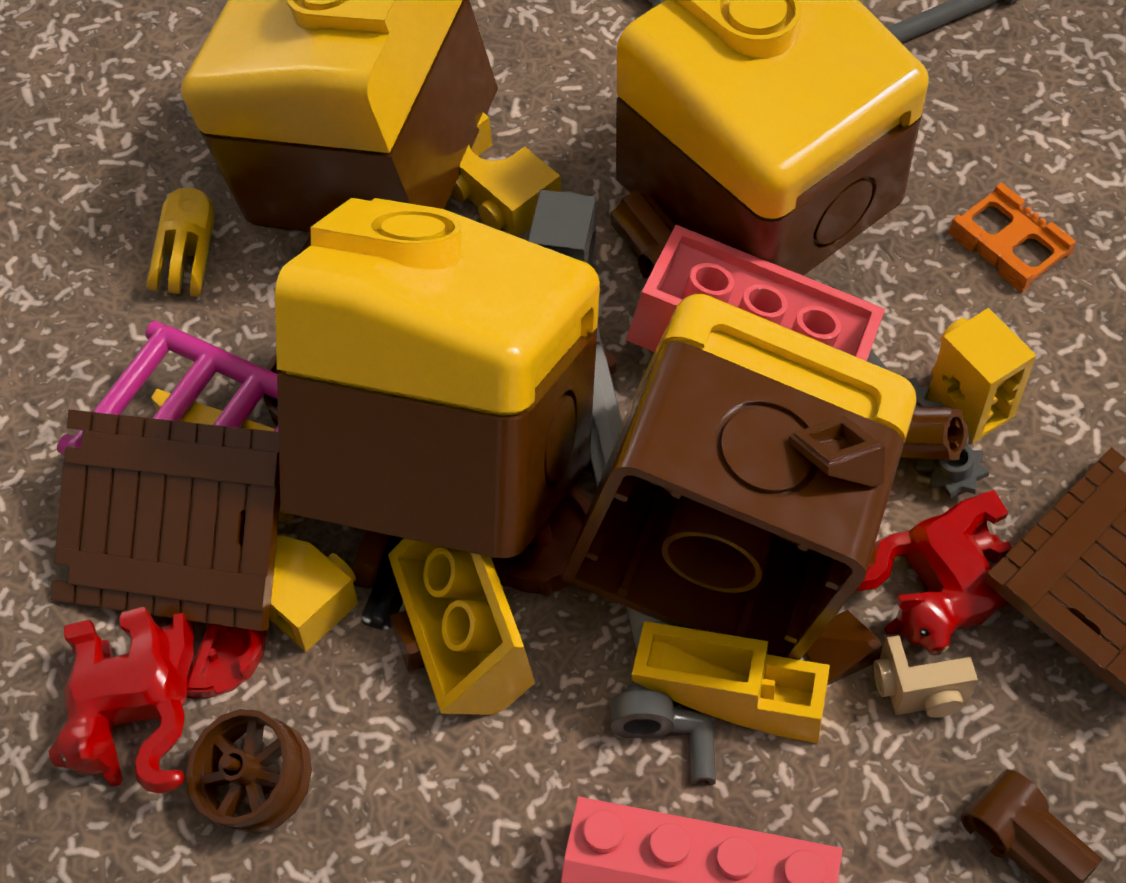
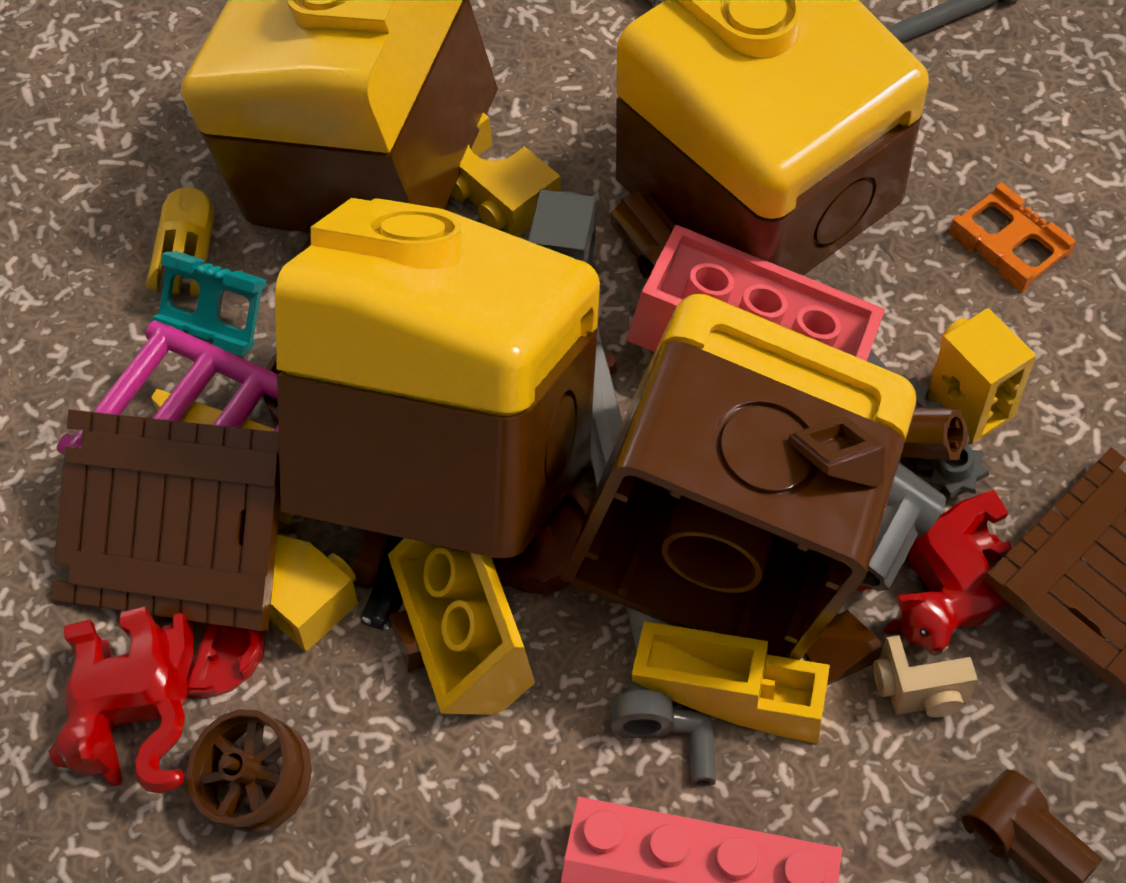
none -> teal piece [152,251,267,357]
none -> dark grey piece [860,462,946,592]

